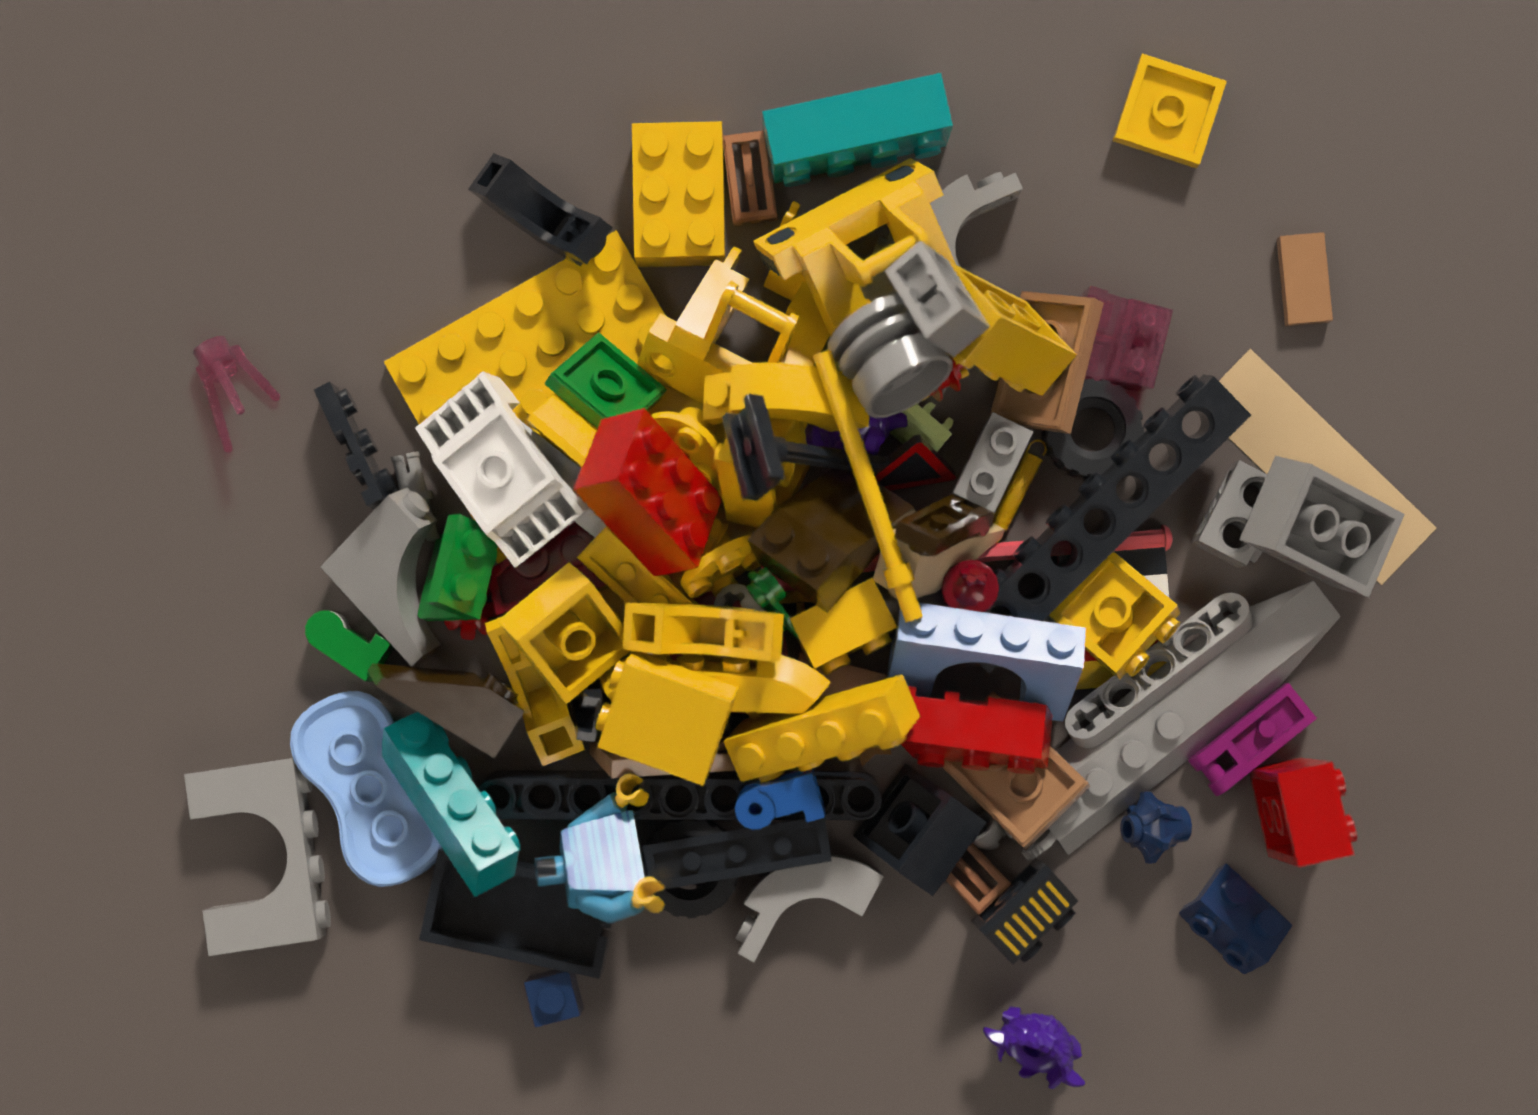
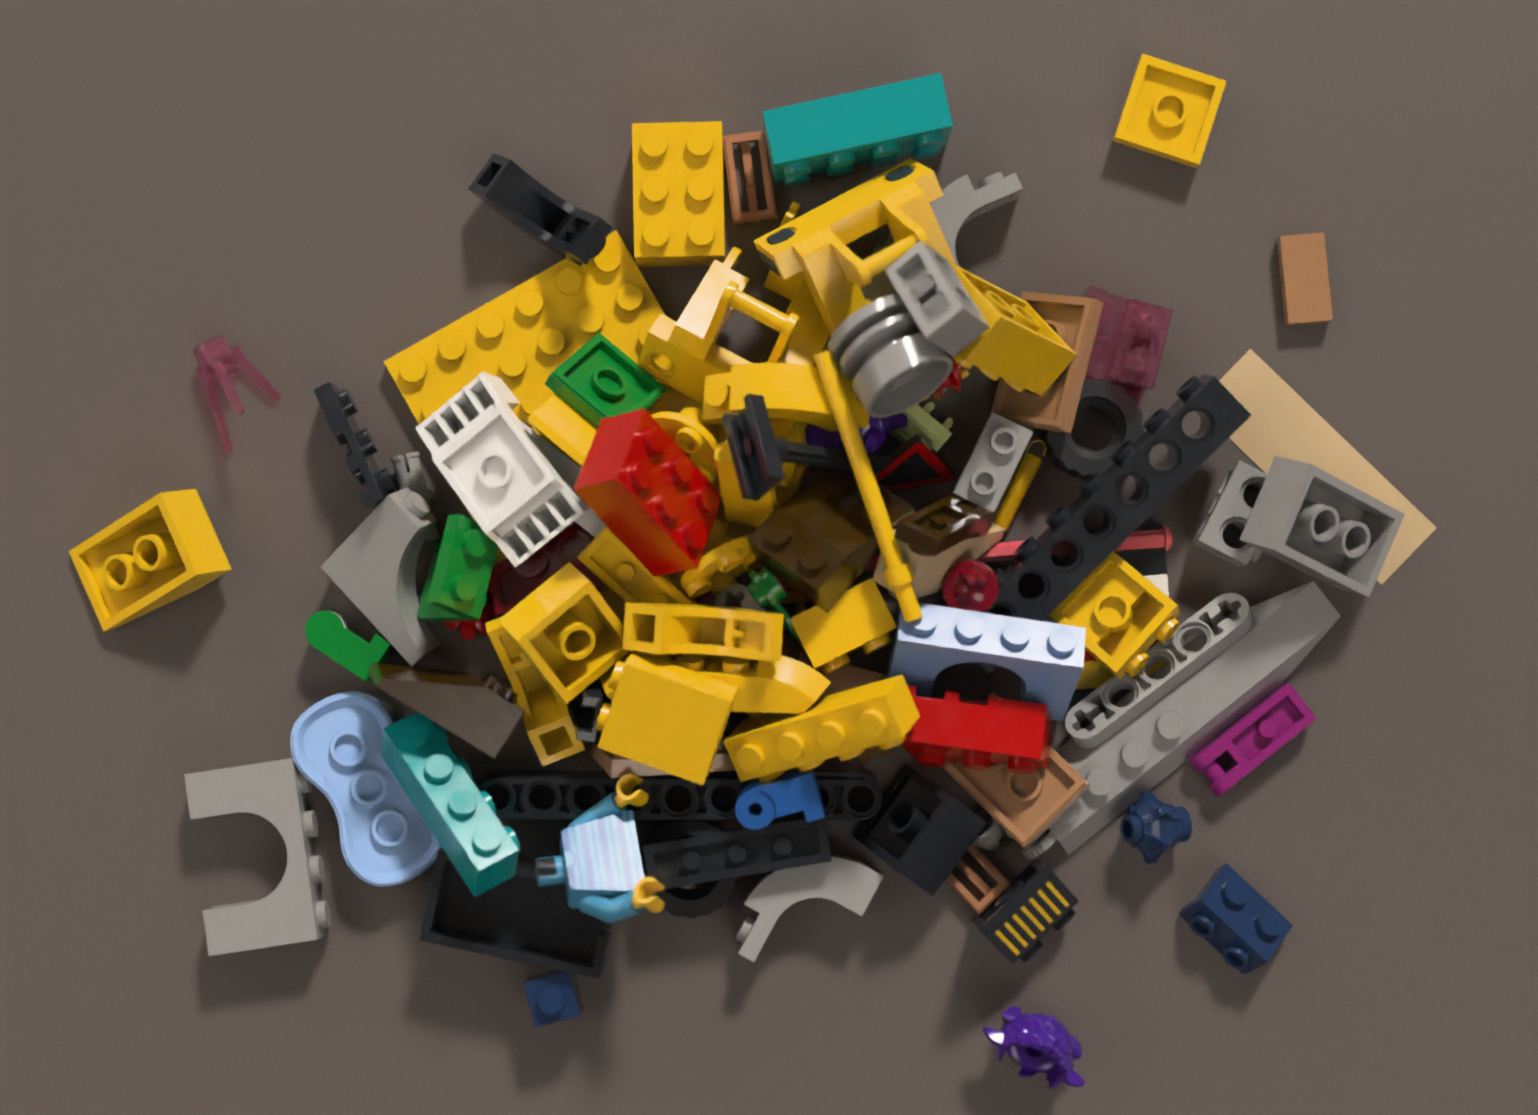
red brick [1249,757,1357,867] -> none
none -> yellow slope [68,489,232,632]

